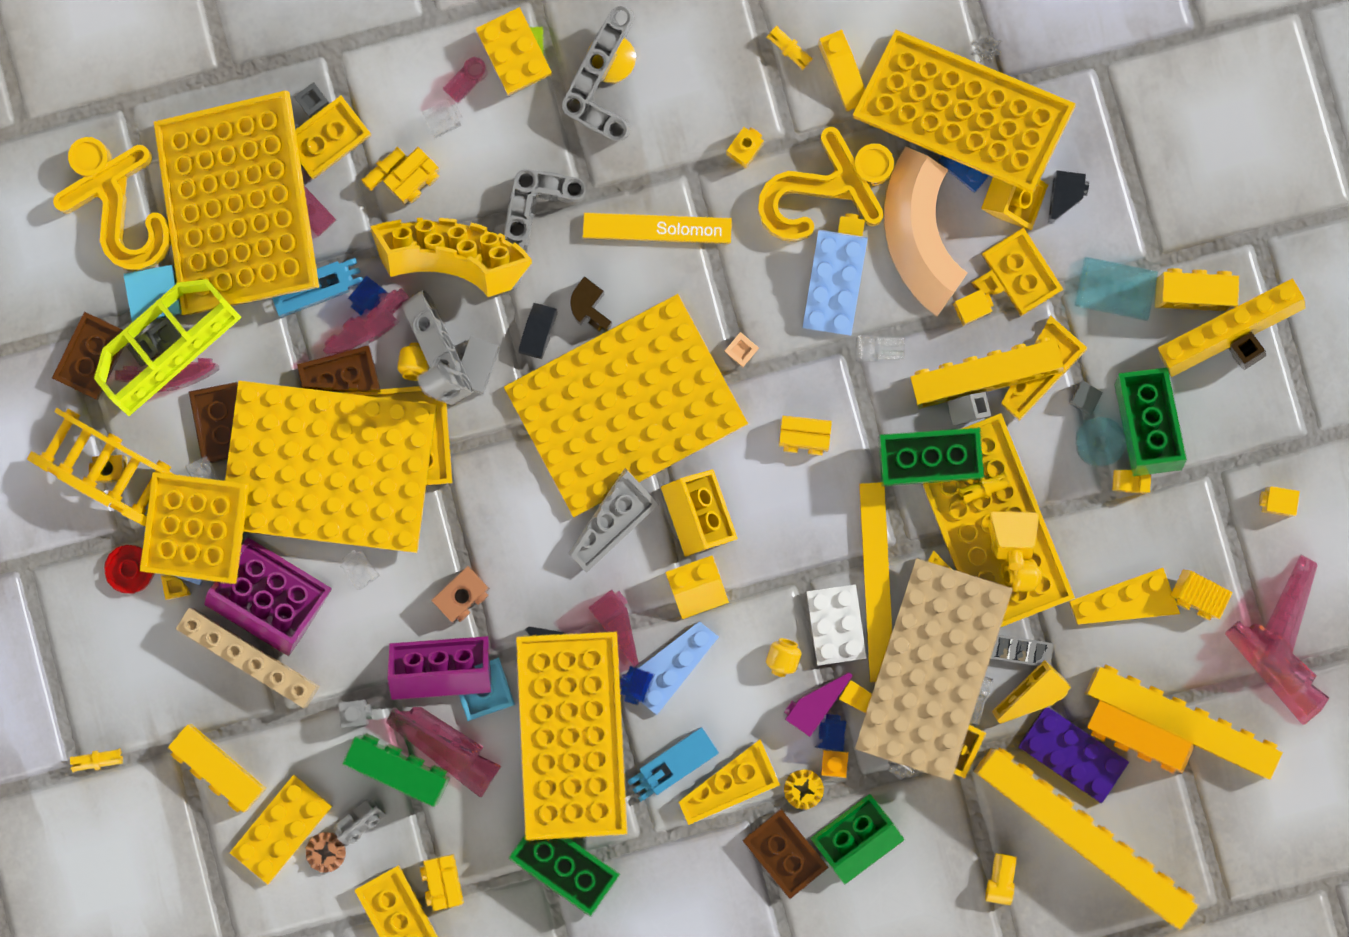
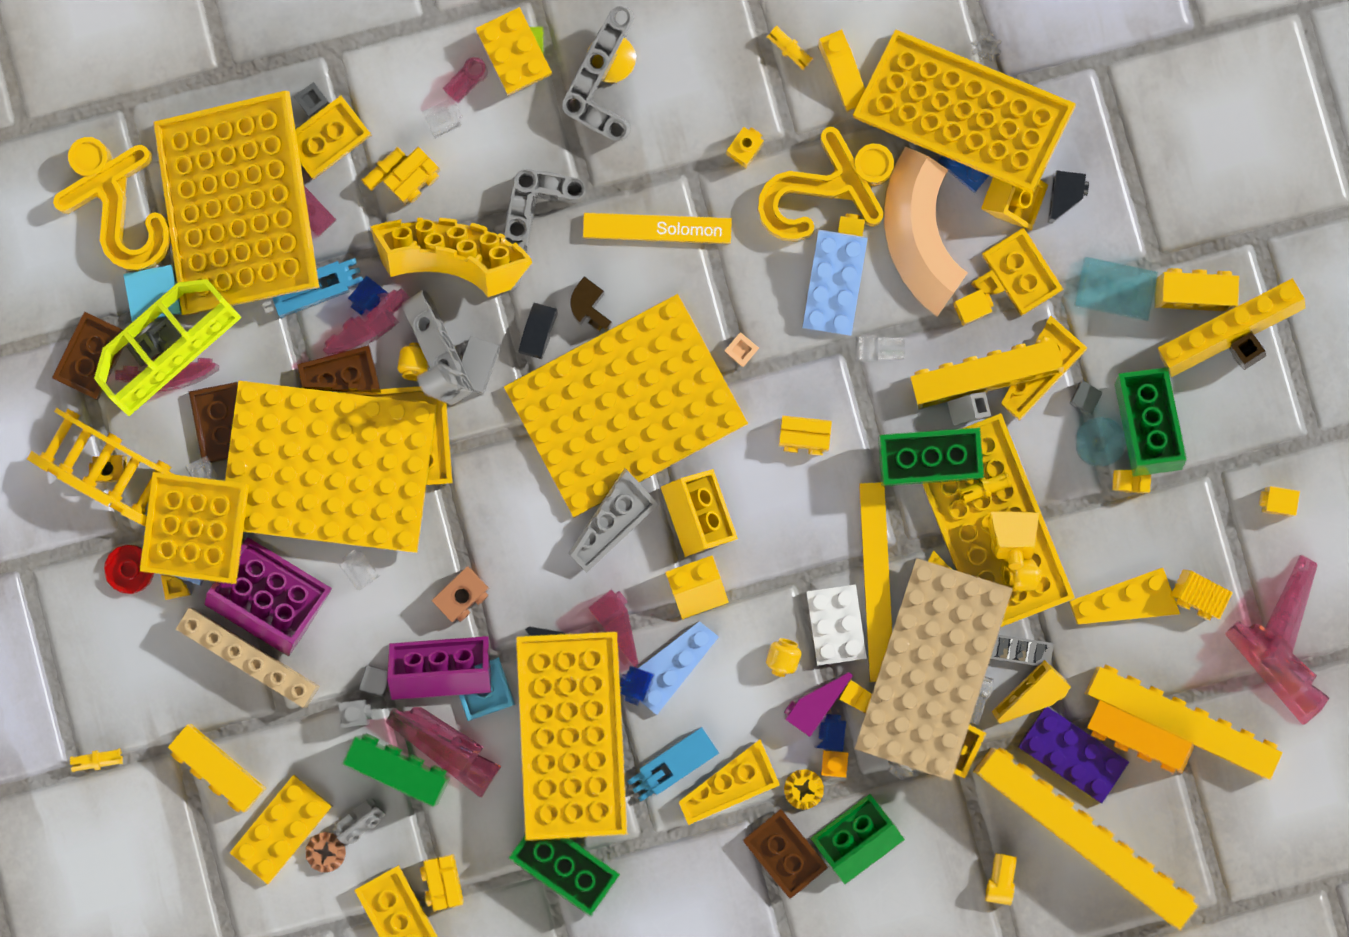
none -> dark grey slope [359,666,388,696]

